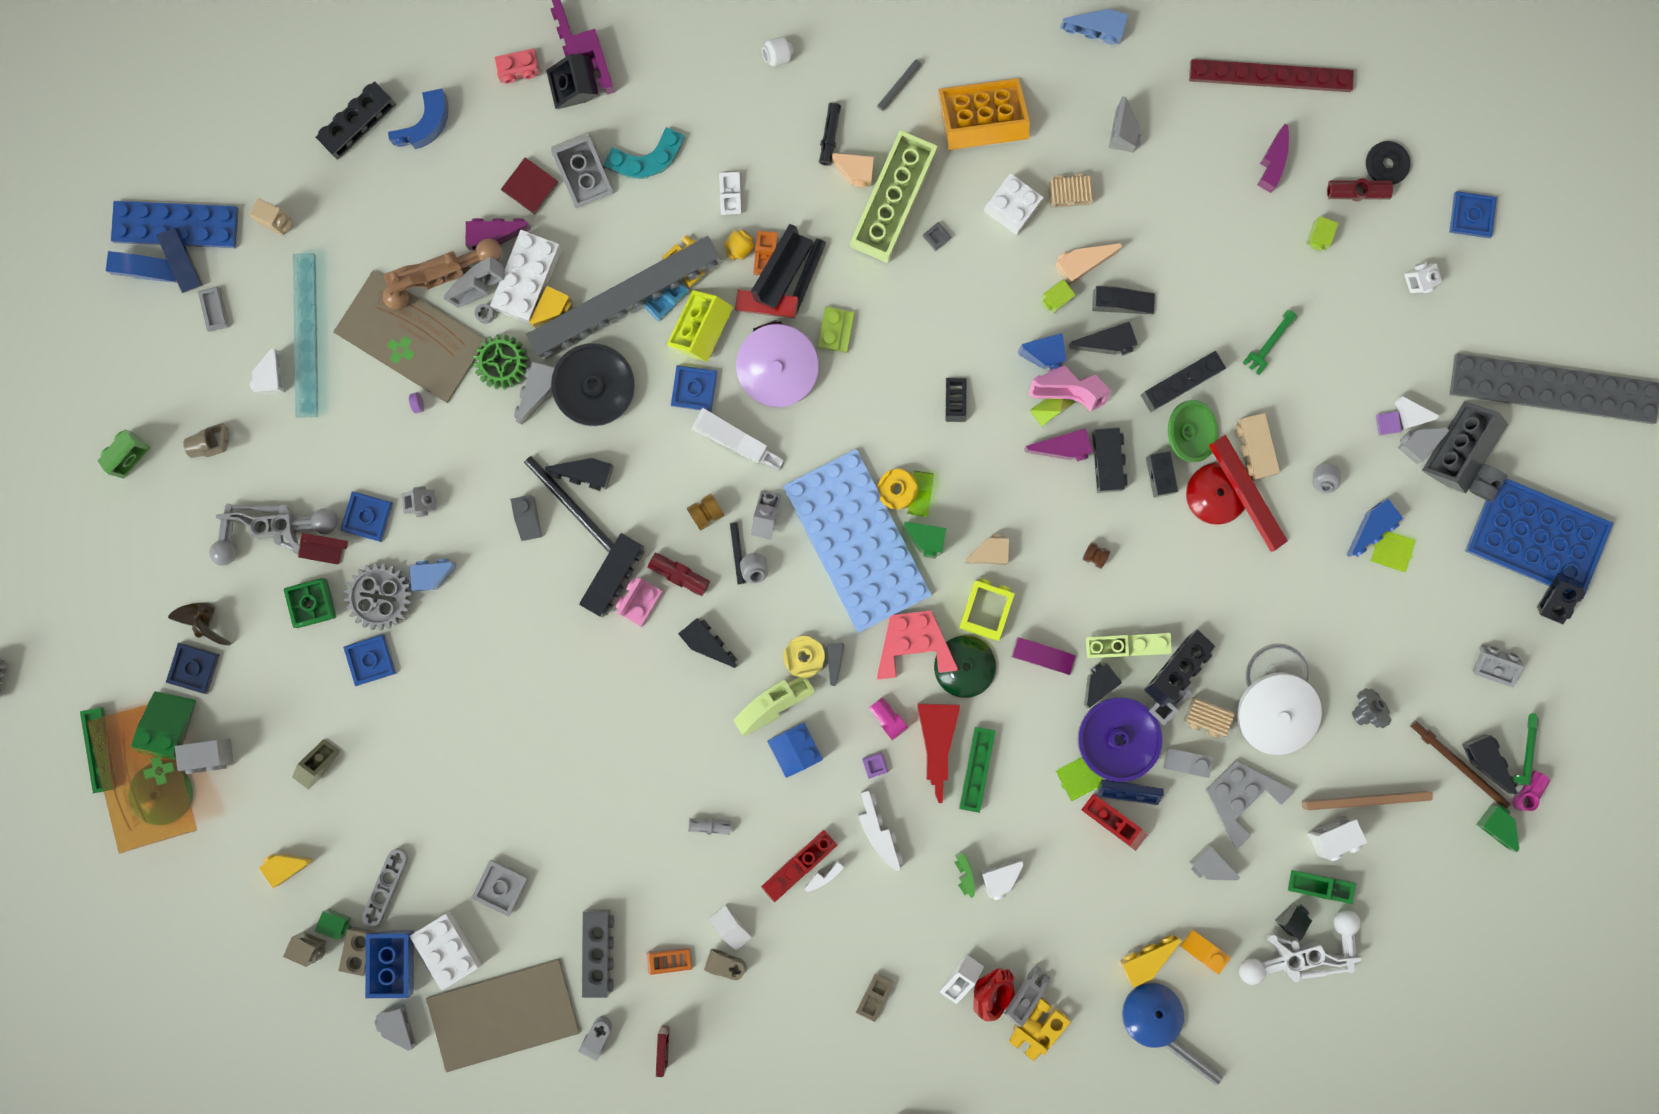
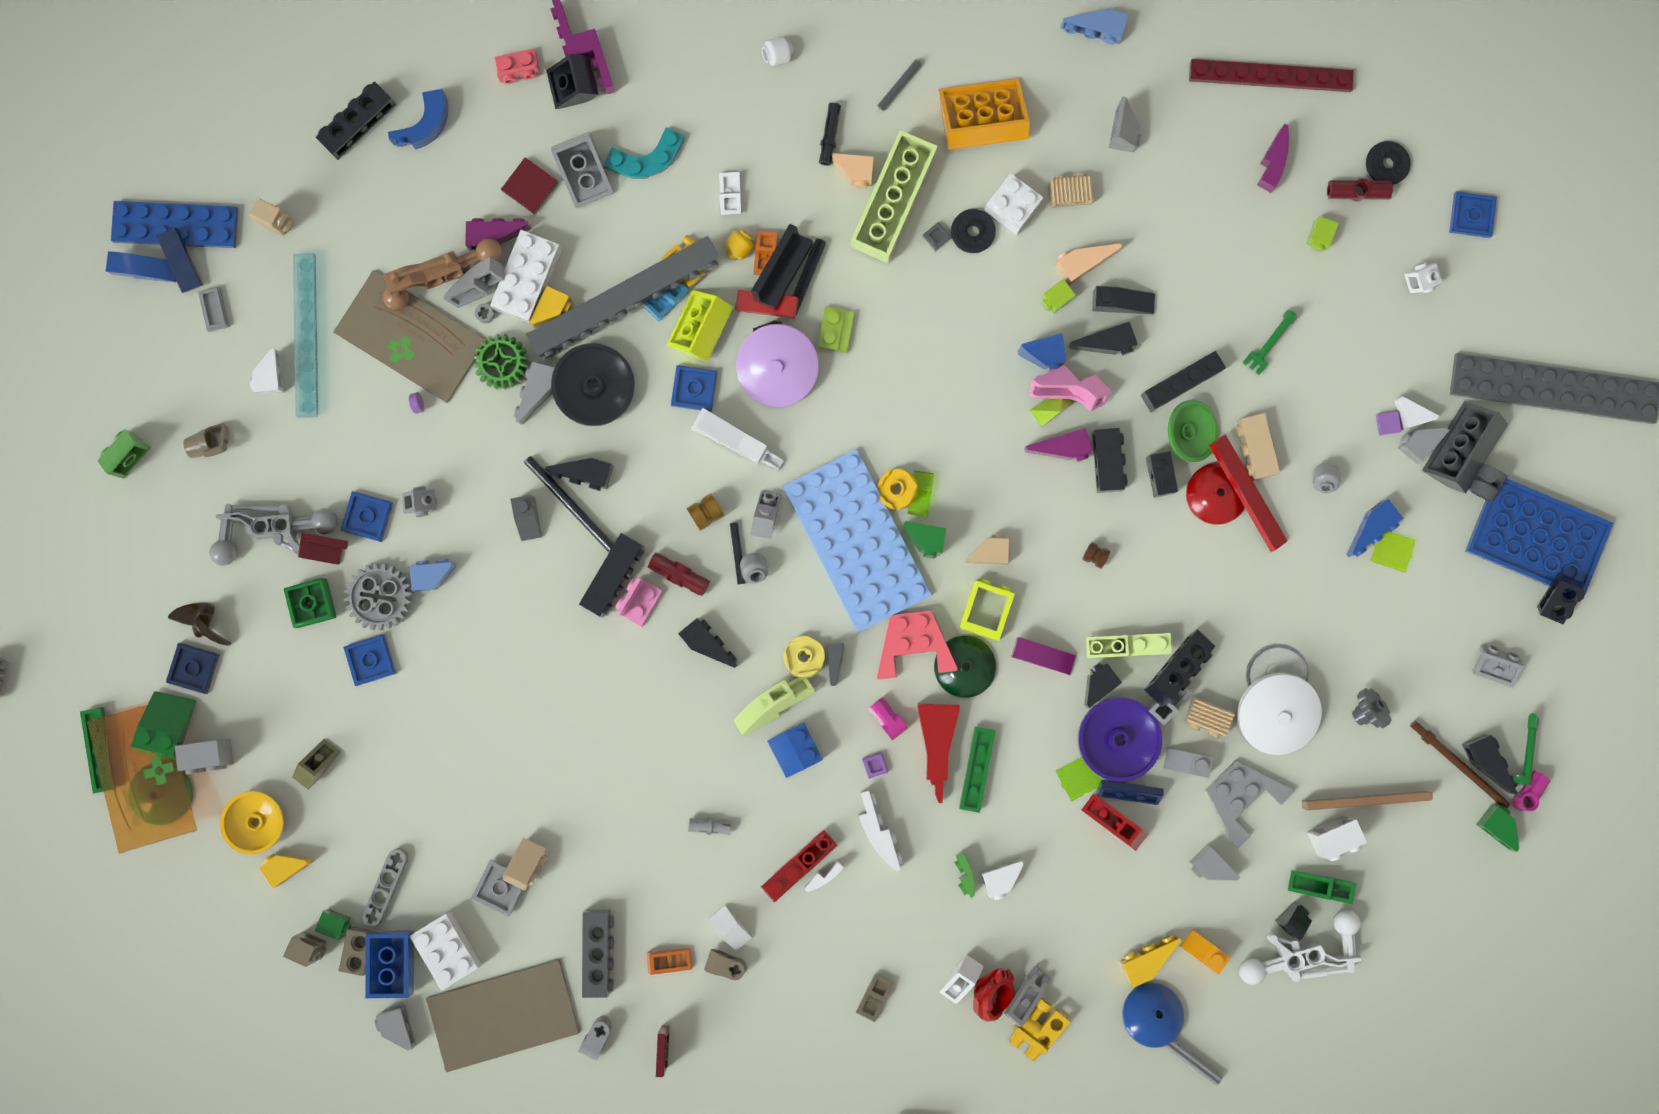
black slope [945,378,967,422] -> none
none -> yellow dish [220,791,284,855]
none -> tan brick [503,837,547,891]
none -> black wheel [951,209,996,253]

